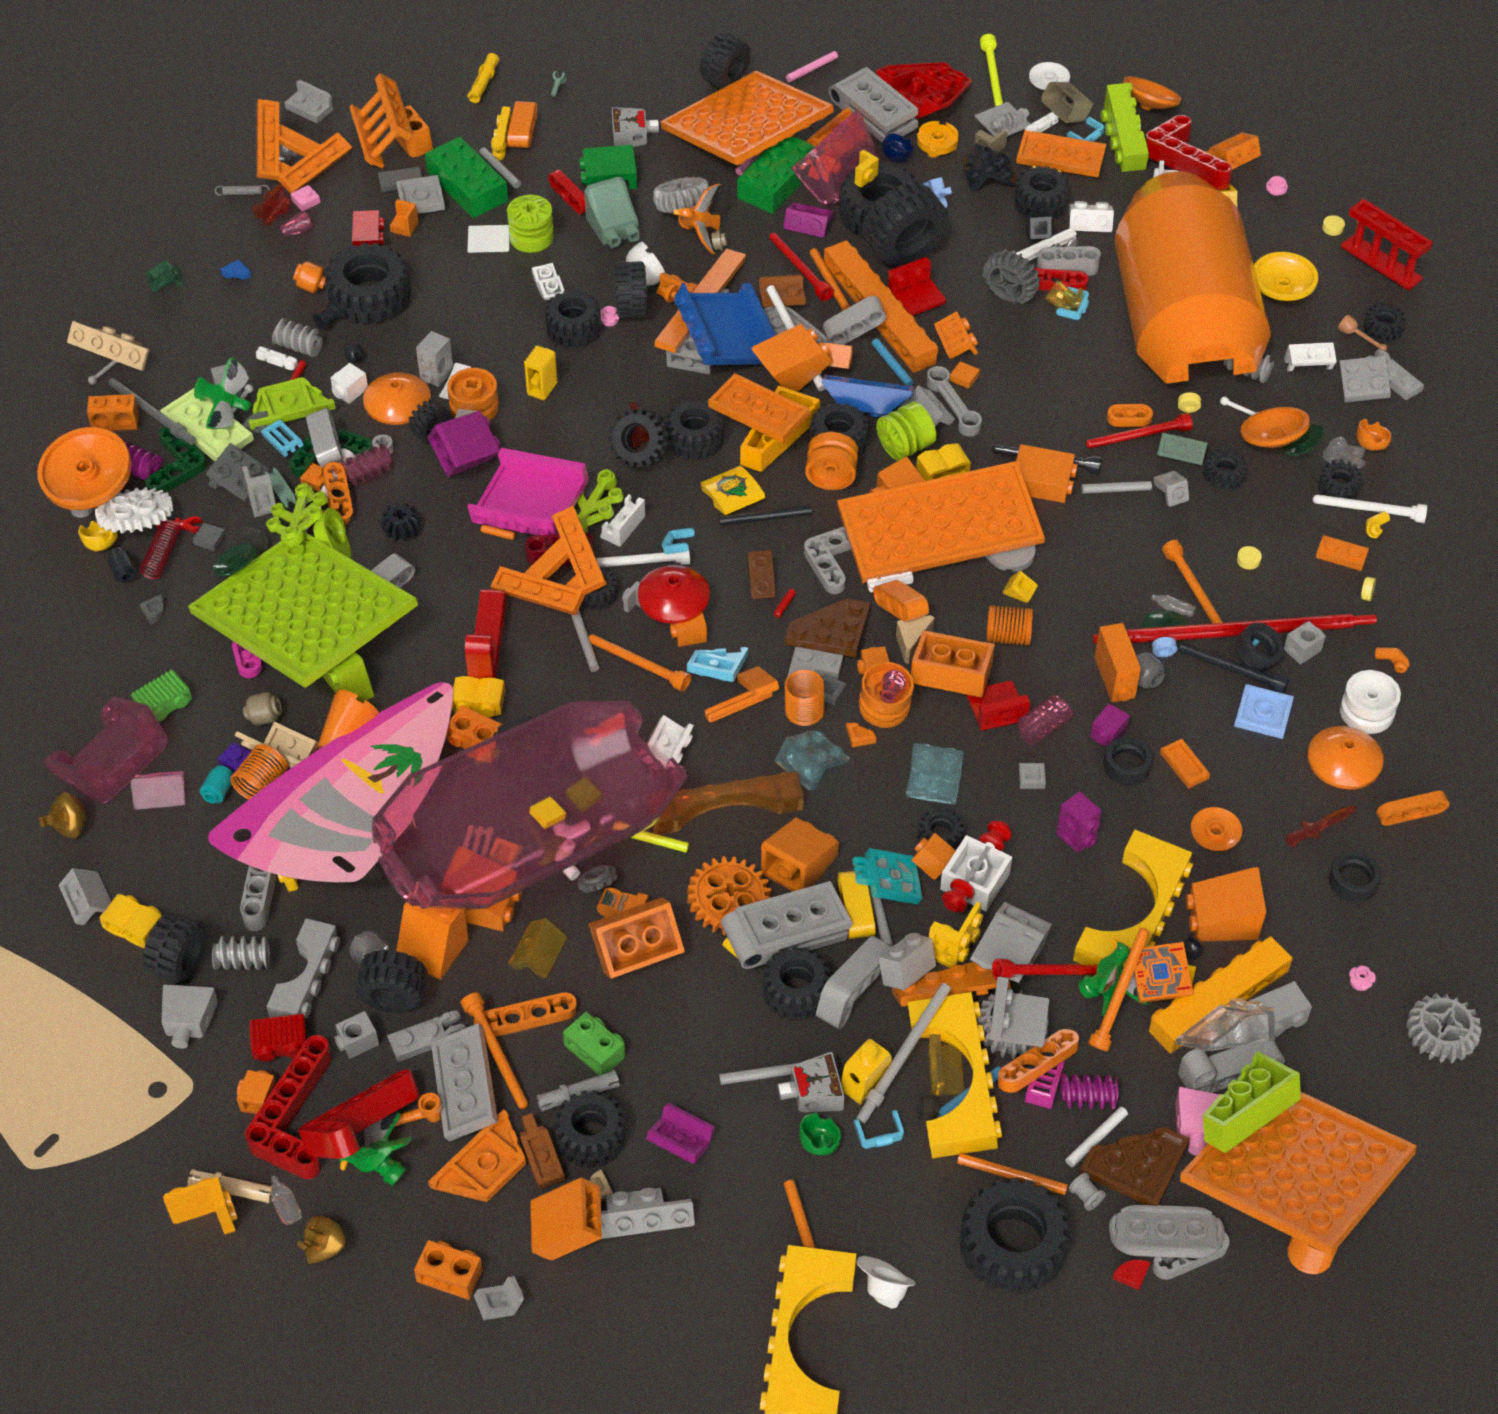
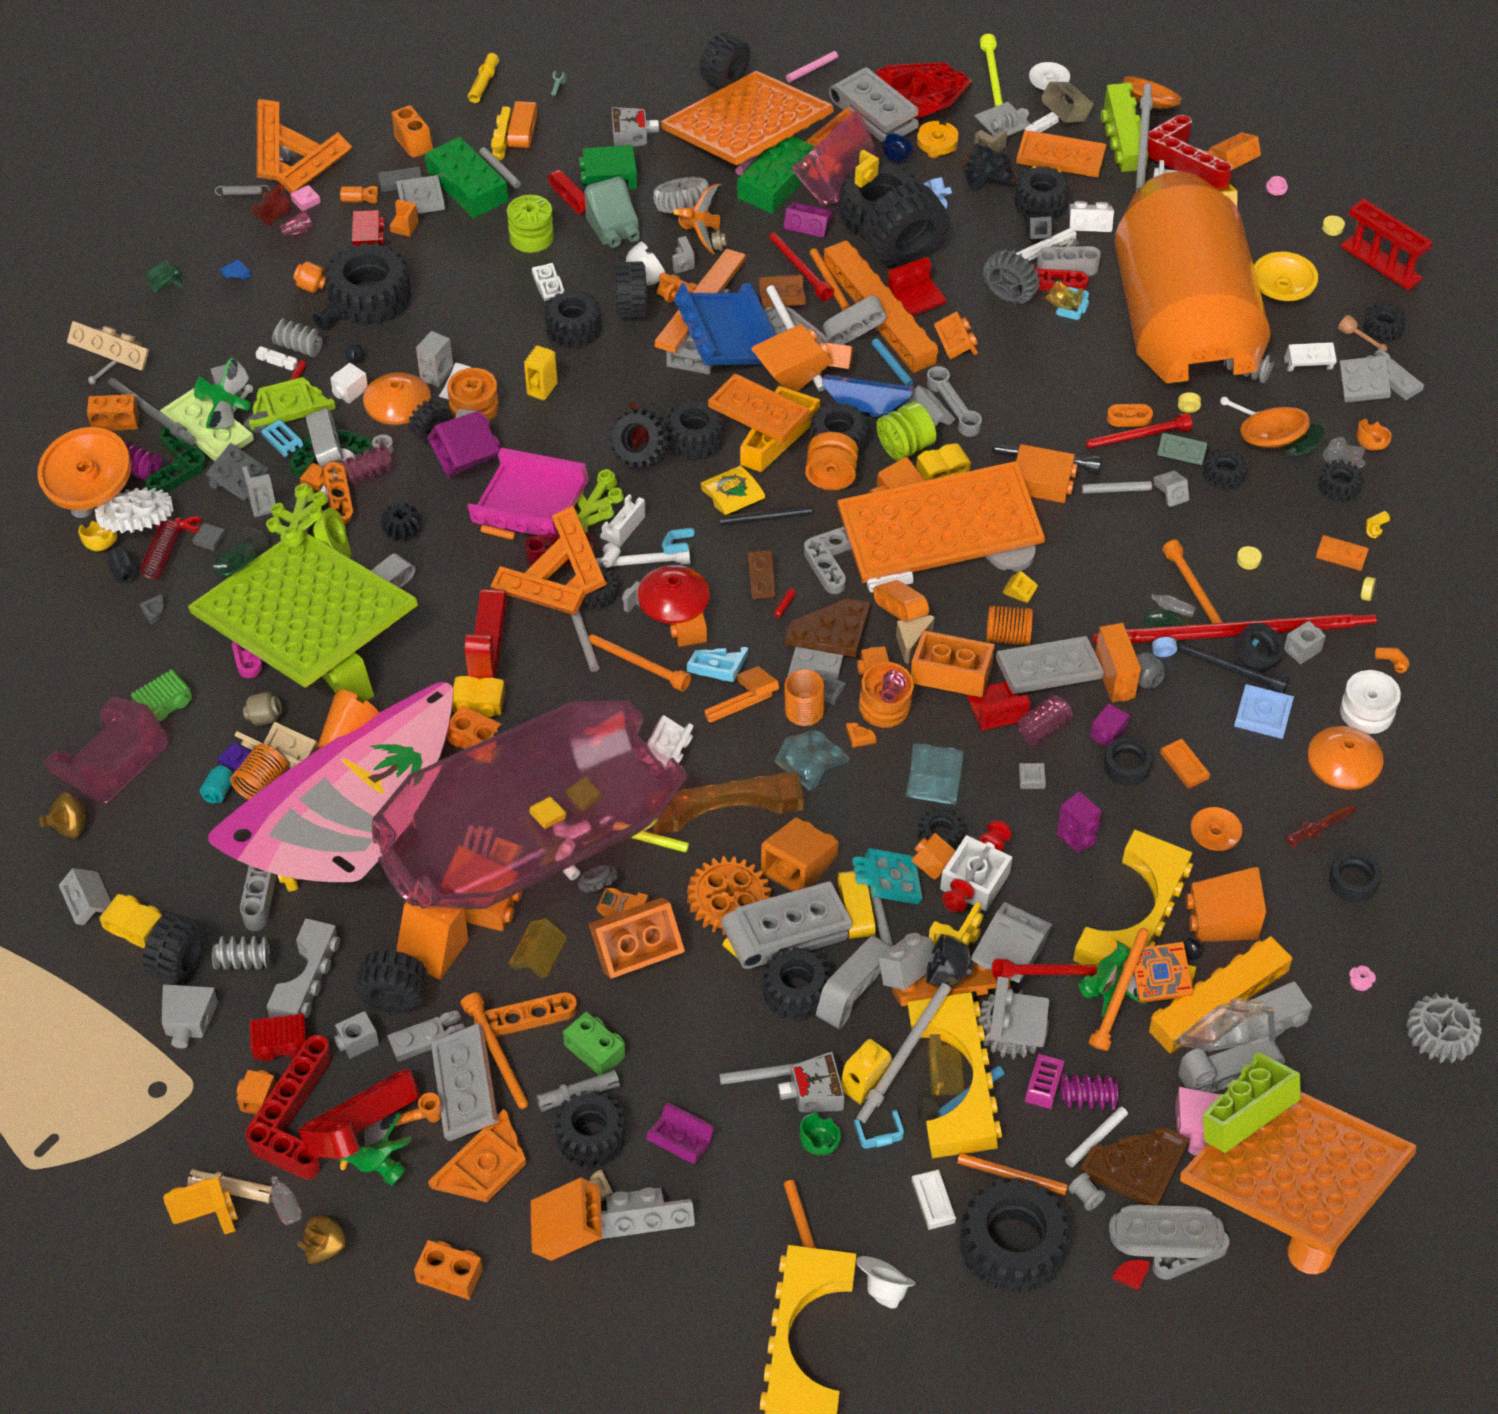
clear pink panel [131,771,186,810] -> none
sand green piece [265,468,296,508] -> none
light grey bracket [285,80,333,124] -> none
clear head [349,931,389,965] -> none
orange fence [350,73,413,168] -> none
white sticker [468,225,509,253] -> none
light grey bracket [474,1276,524,1320] -> none
dark orange hinge [520,1113,565,1189] -> none
bright pink plate [600,306,619,326] -> none
orange tile [949,361,980,389] -> none
orange beam [998,1029,1079,1093] -> none
medium azure piece [1067,117,1104,142] -> none
white piece [1313,495,1427,523] -> none
orange beam [1376,791,1450,826] -> none
none -> orange bar [340,186,378,203]
none -> white arm [601,543,621,567]
none -> light grey bracket [672,236,695,273]
none -> white tile [912,1170,956,1230]
none -> black cylinder [926,934,973,988]
none -> light grey plate [995,636,1104,694]
none -> light grey bar [1136,84,1153,191]

